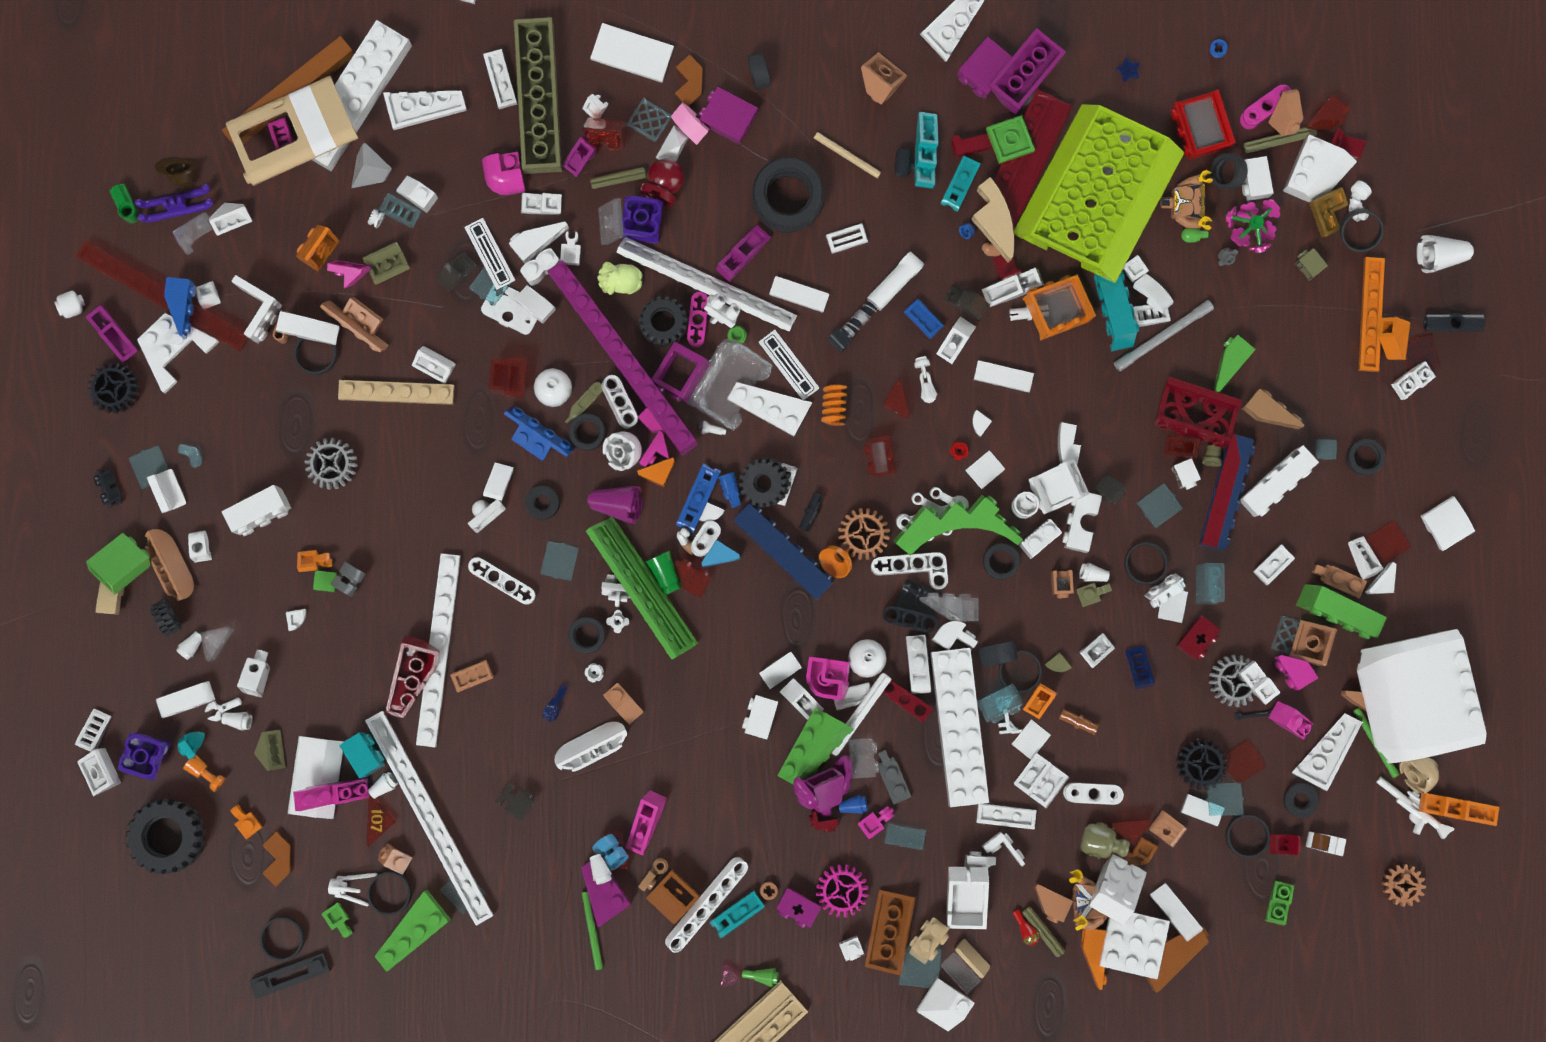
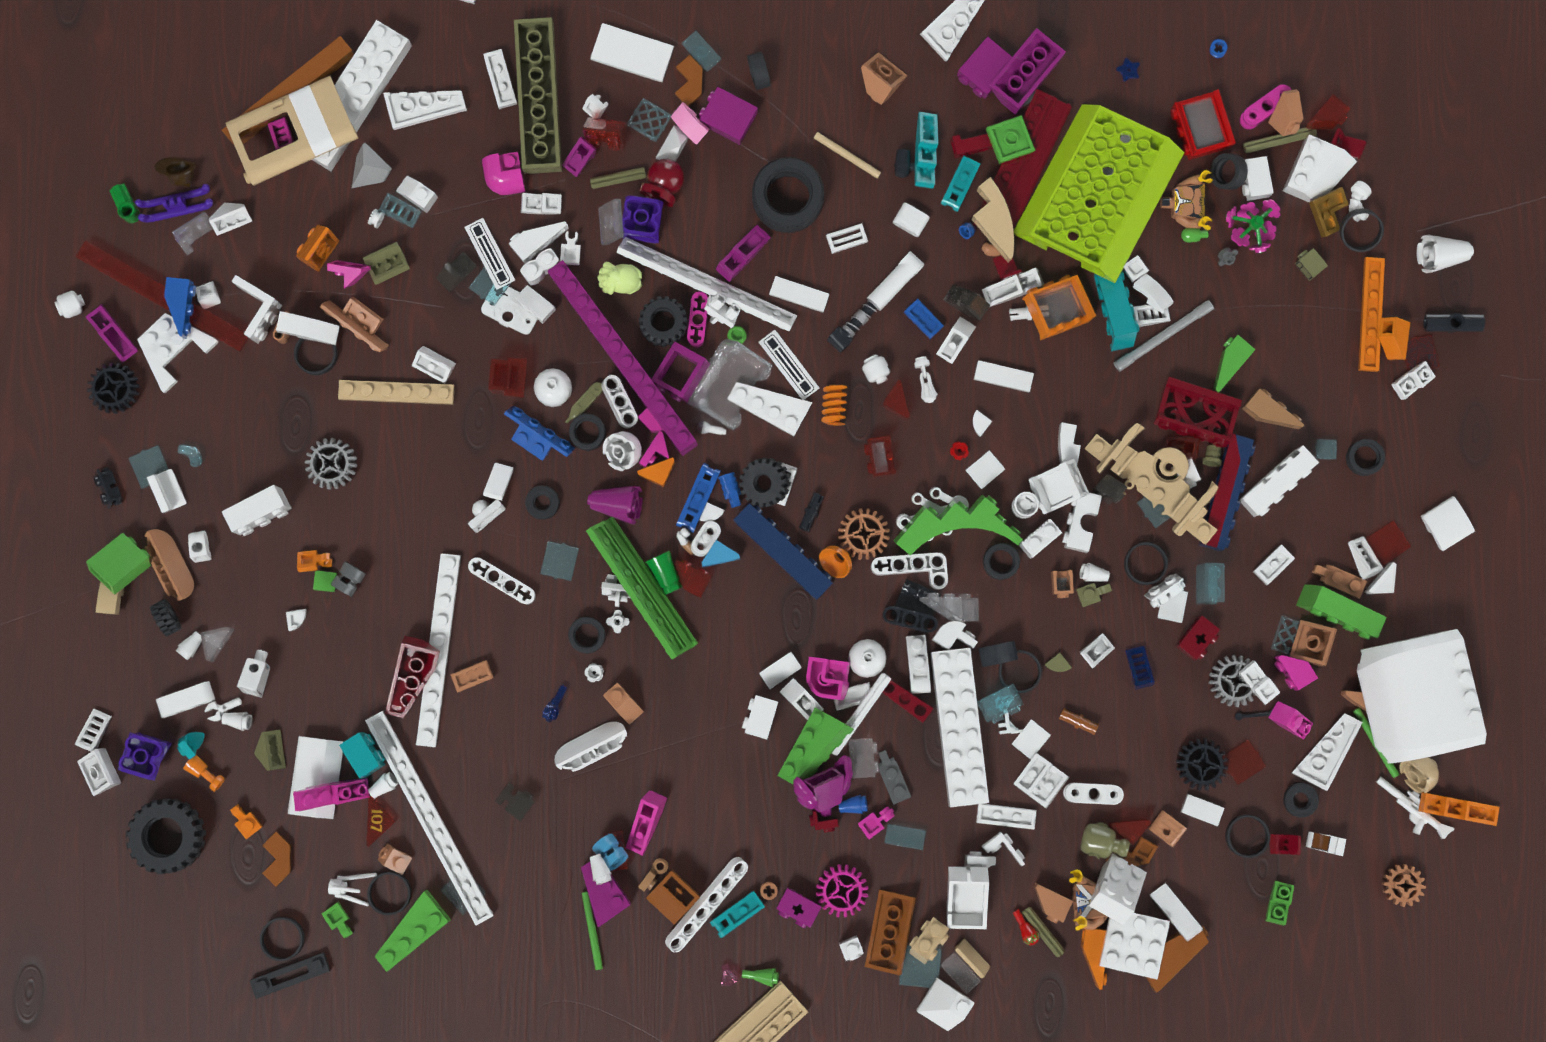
orange slope [1023,683,1057,719] -> none
clear light blue piece [1206,783,1244,816] -> none
none -> clear light blue plate [682,31,721,72]
none -> white head [862,355,890,384]
none -> white piece [893,203,930,237]
none -> tan piece [1085,423,1218,545]

